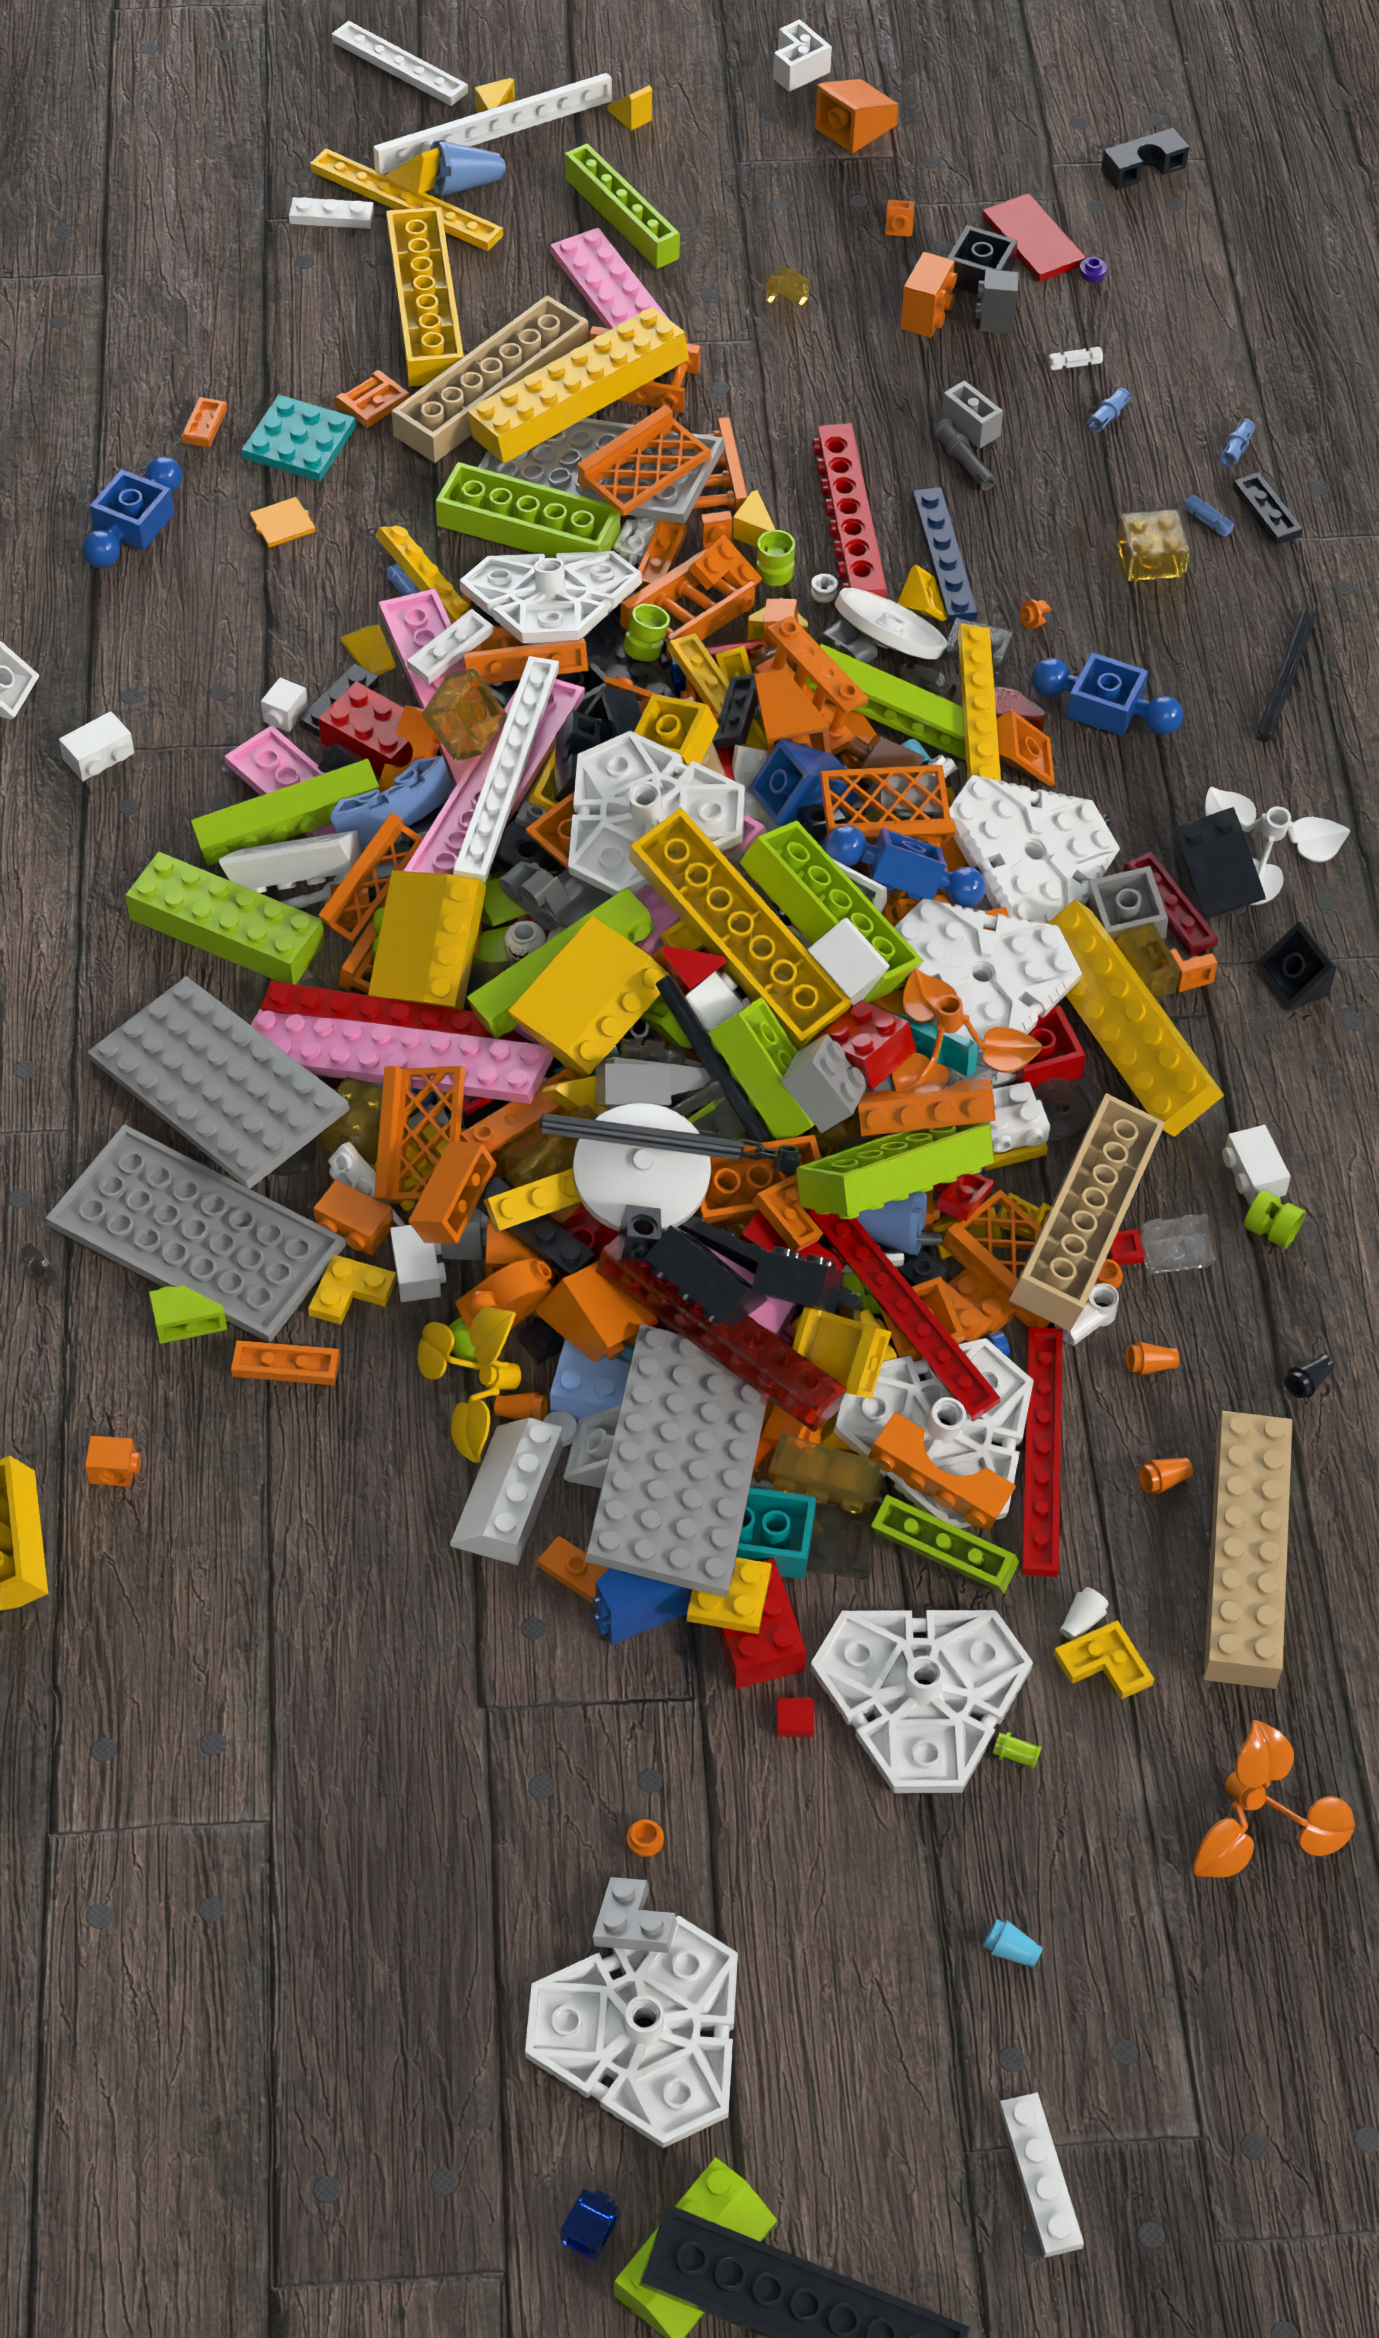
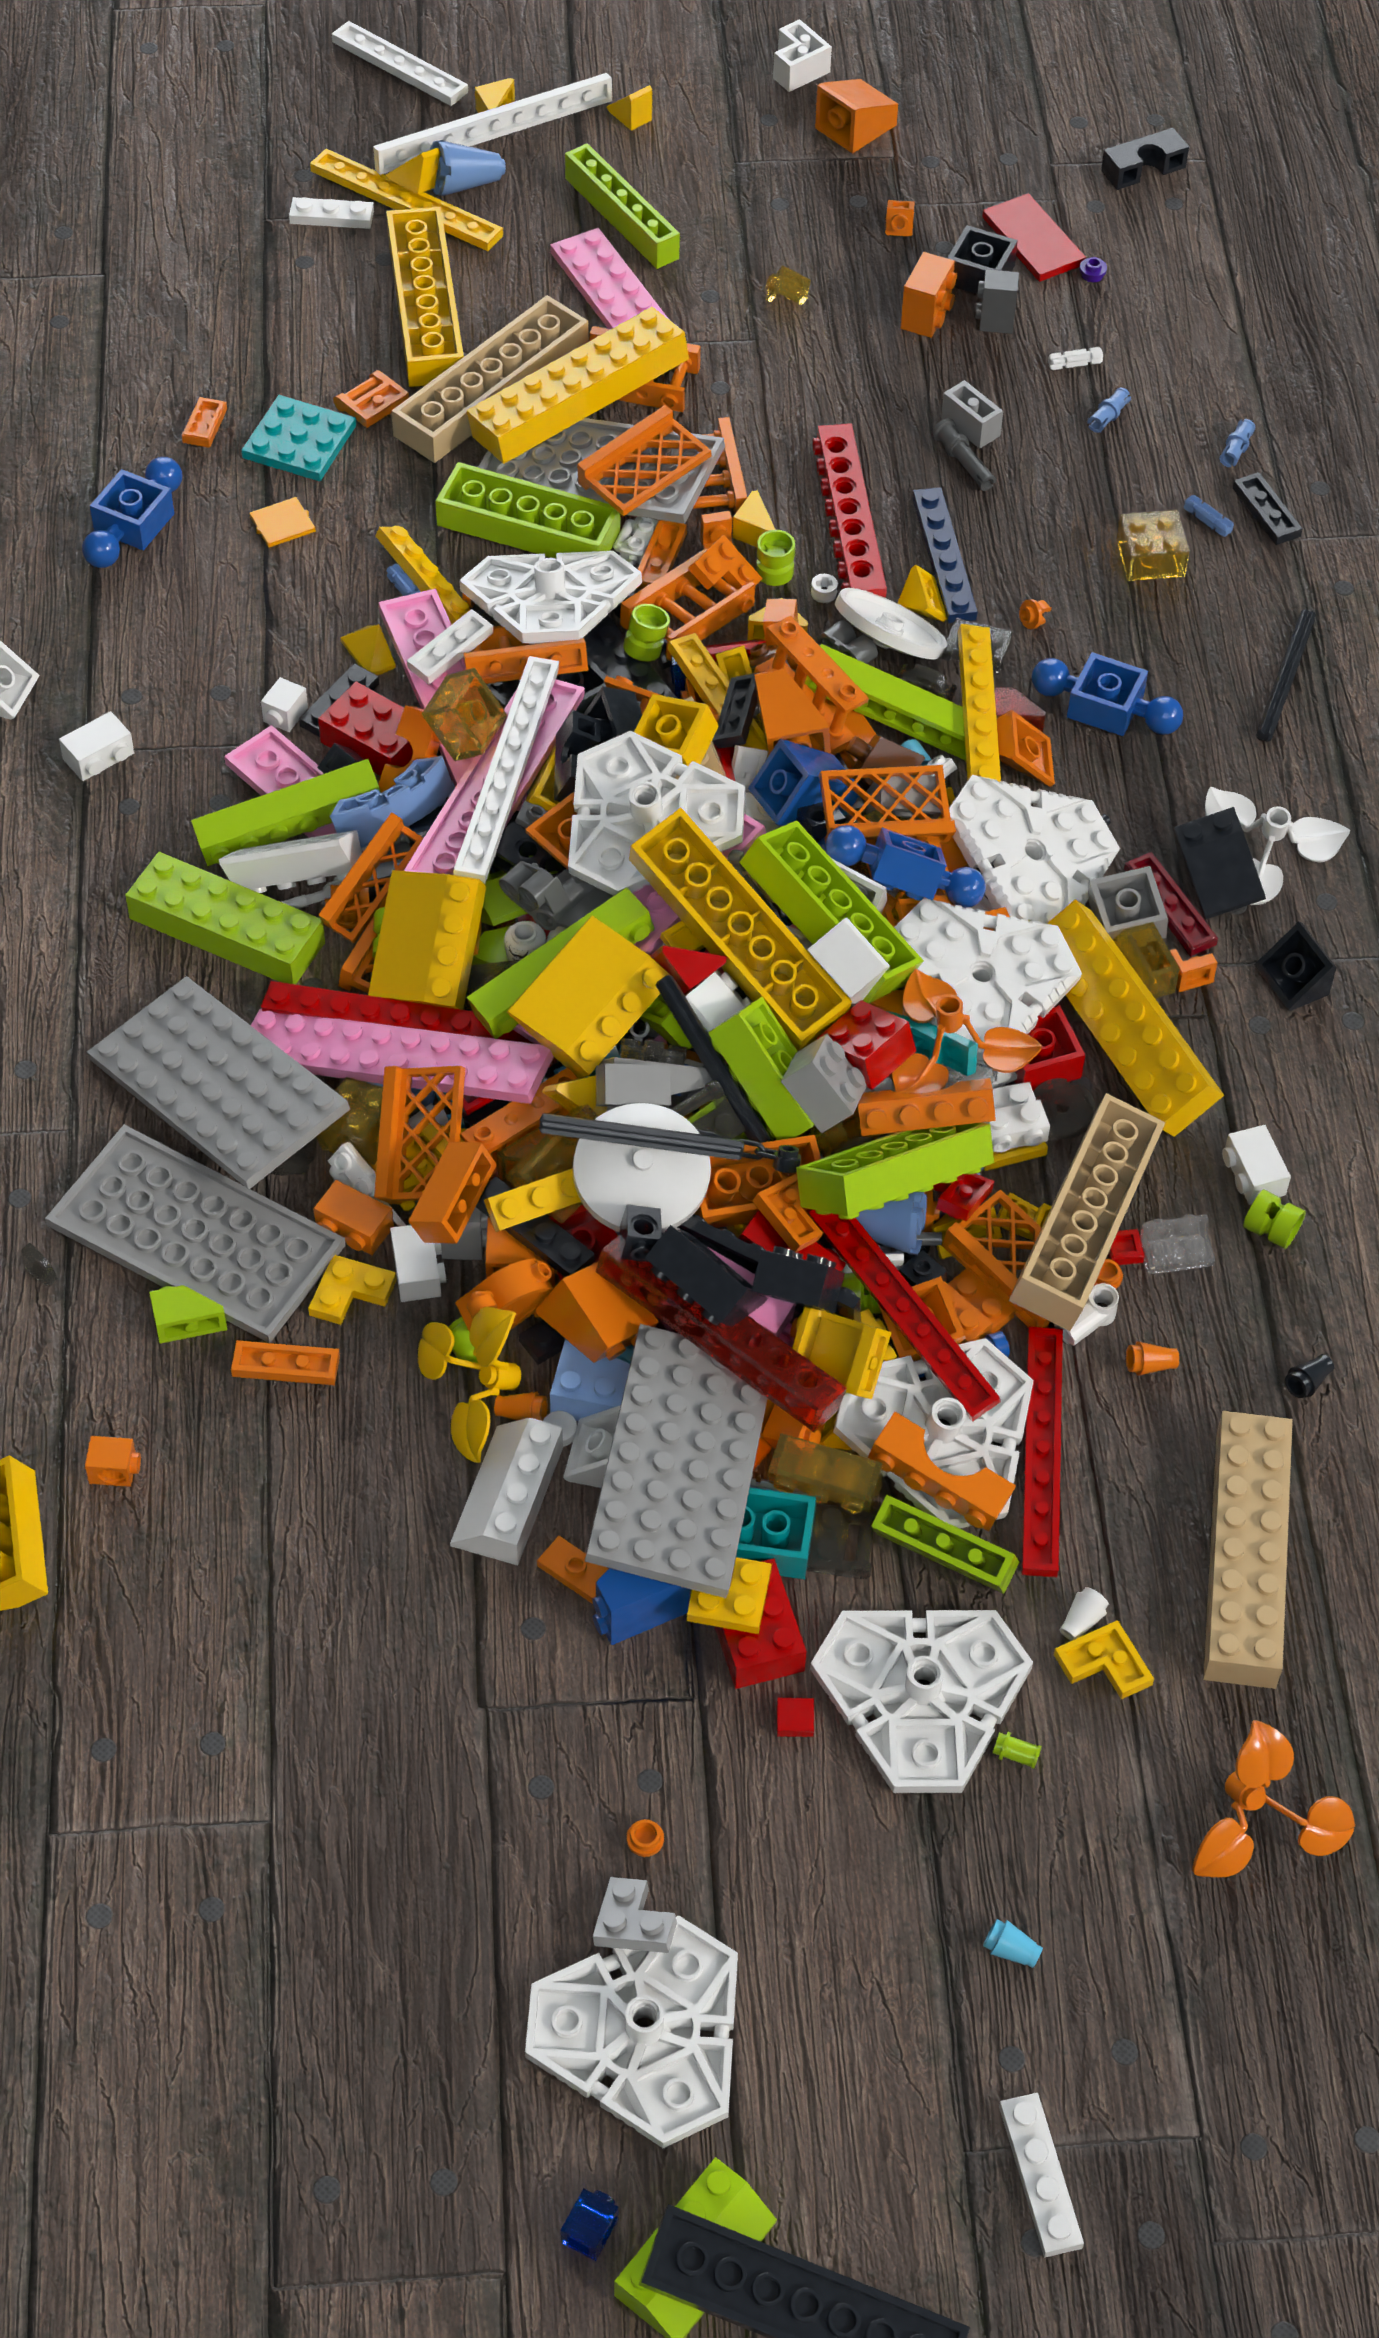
orange cone [1138,1457,1193,1494] -> none

